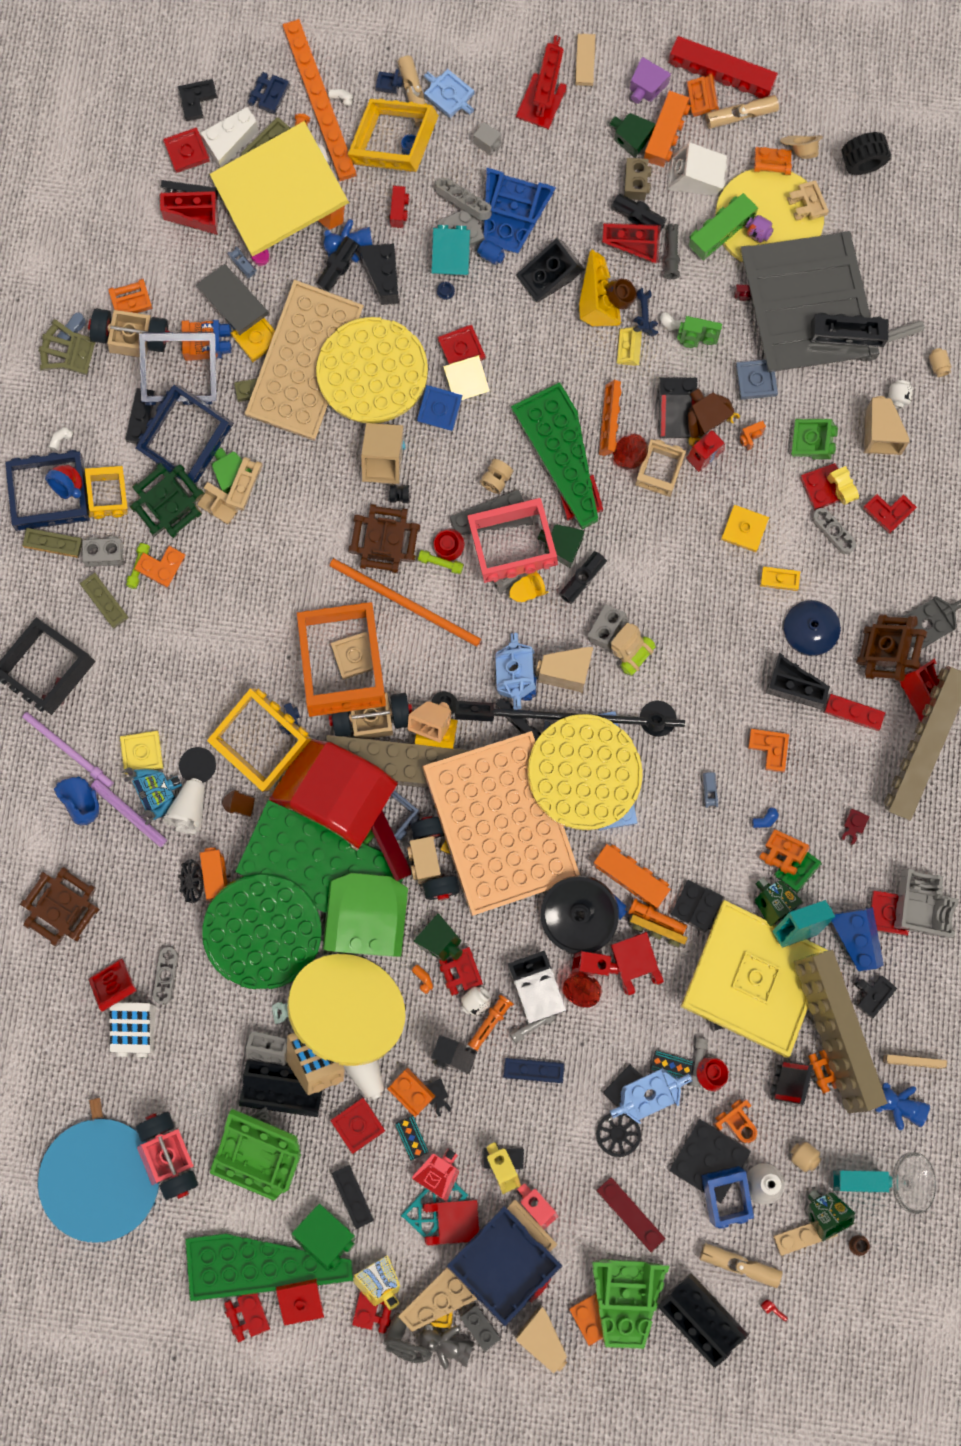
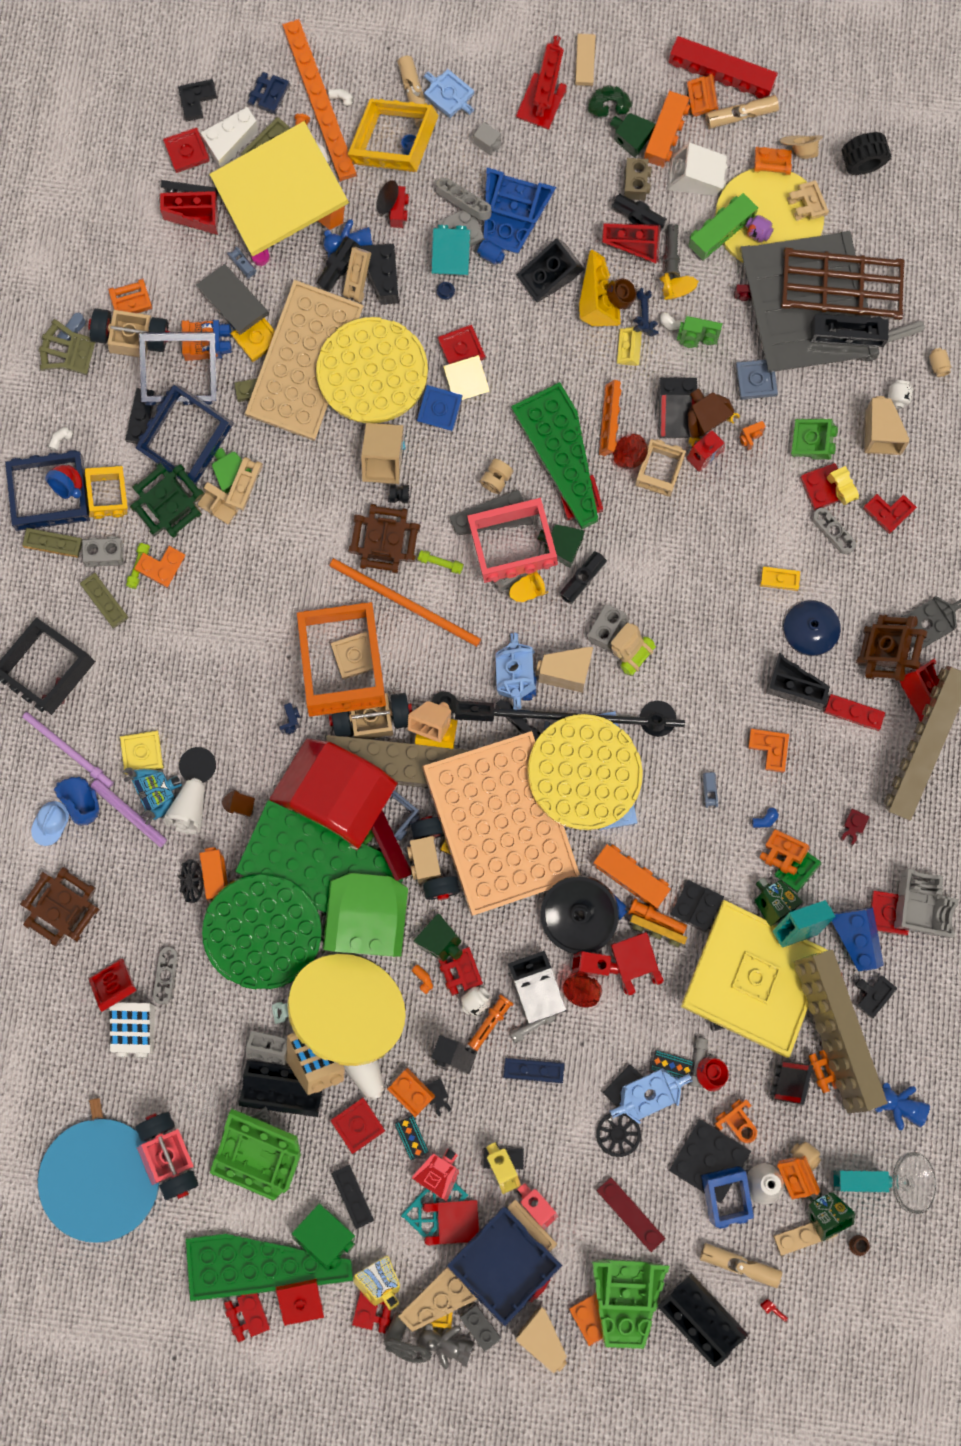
yellow window [207,688,312,792] -> none
dark blue bracket [376,69,403,94] -> none
red hat [433,528,465,561] -> none
medium lavender torso [630,57,671,104] -> none
yellow plate [721,505,769,553] -> none
tan tile [883,1055,947,1069] -> none
none -> light blue piece [31,801,69,846]
none -> tan plate [343,247,371,303]
none -> black sticker [376,180,398,214]
none -> dark green piece [587,85,633,117]
none -> yellow piece [659,273,698,300]
none -> orange plate [777,1156,820,1199]
none -> reddish brown door [781,247,905,320]

